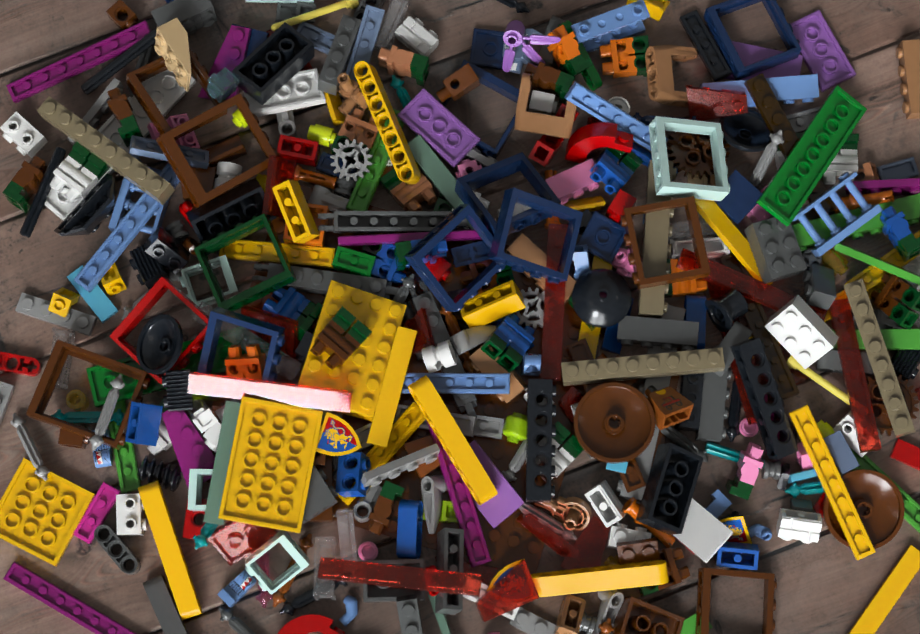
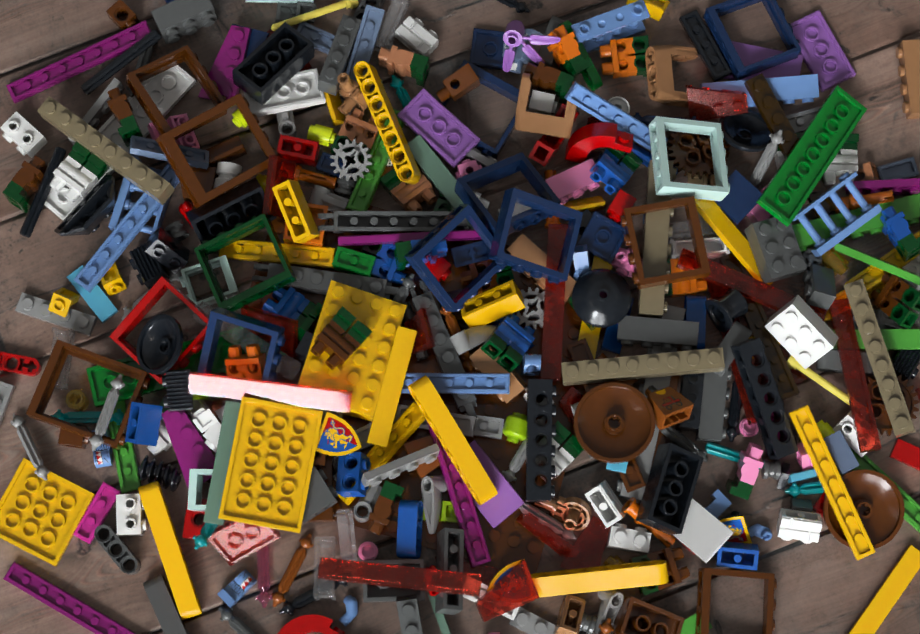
tan slope [154,18,191,92] -> none
reddish brown tile [182,237,200,256] -> none
clear light blue brick [206,67,239,103] -> none
light aqua window [245,530,309,595] -> none
white wheel [421,340,457,373] -> none
reddish brown plate [616,537,660,565] -> none

